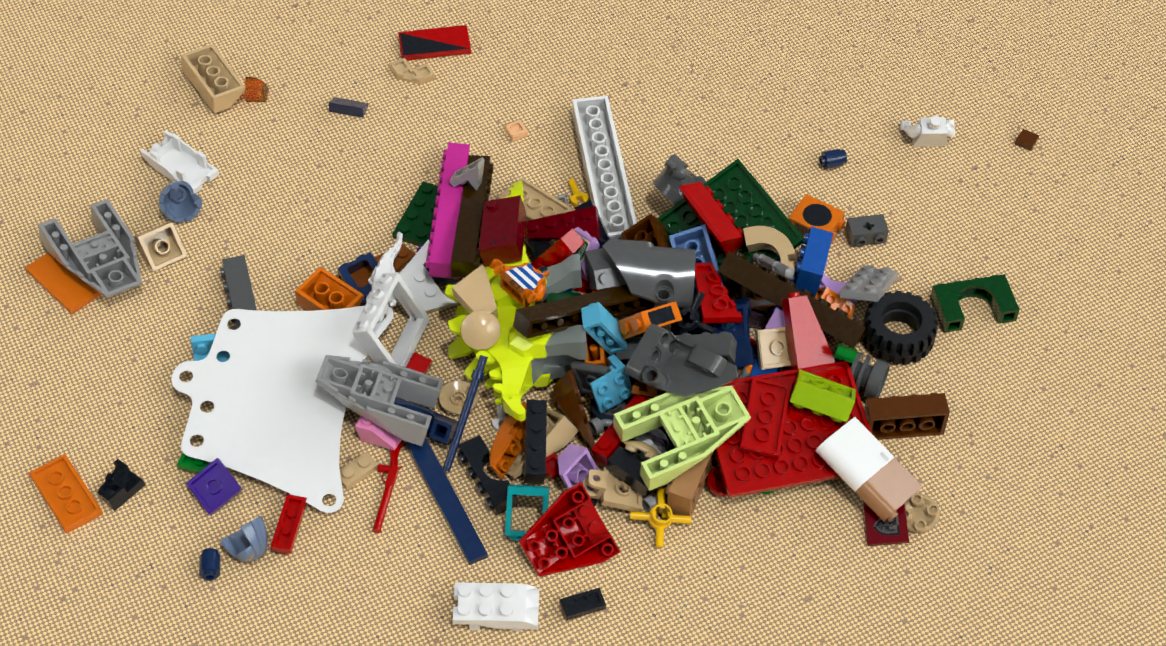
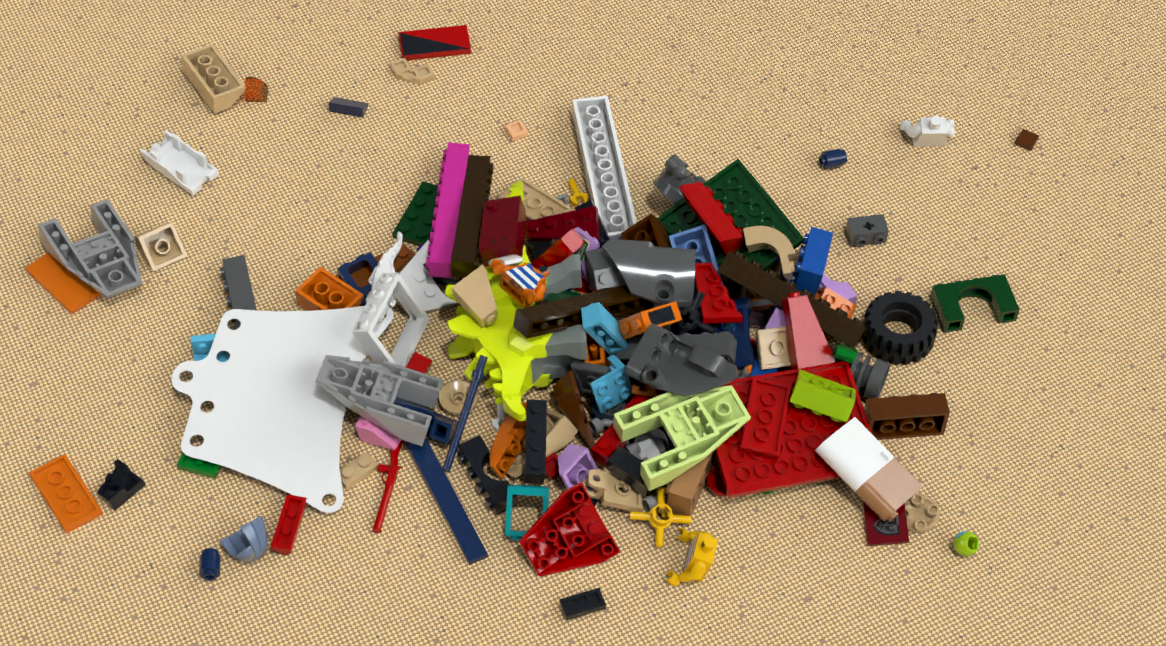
sand blue hair [159,180,202,223] -> none
dark purple tile [185,458,243,515] -> none
light grey slope [449,157,485,190] -> none
white piece [453,582,539,631] -> none
tan dish [461,310,501,350] -> none
tan dish [623,441,660,458] -> none
light grey piece [753,253,794,279] -> none
brick [788,194,846,243] -> none
light grey plate [840,265,898,302] -> none
none -> white slope [489,255,523,269]
none -> yellow torso [666,527,718,587]
none -> lime piece [953,530,979,557]

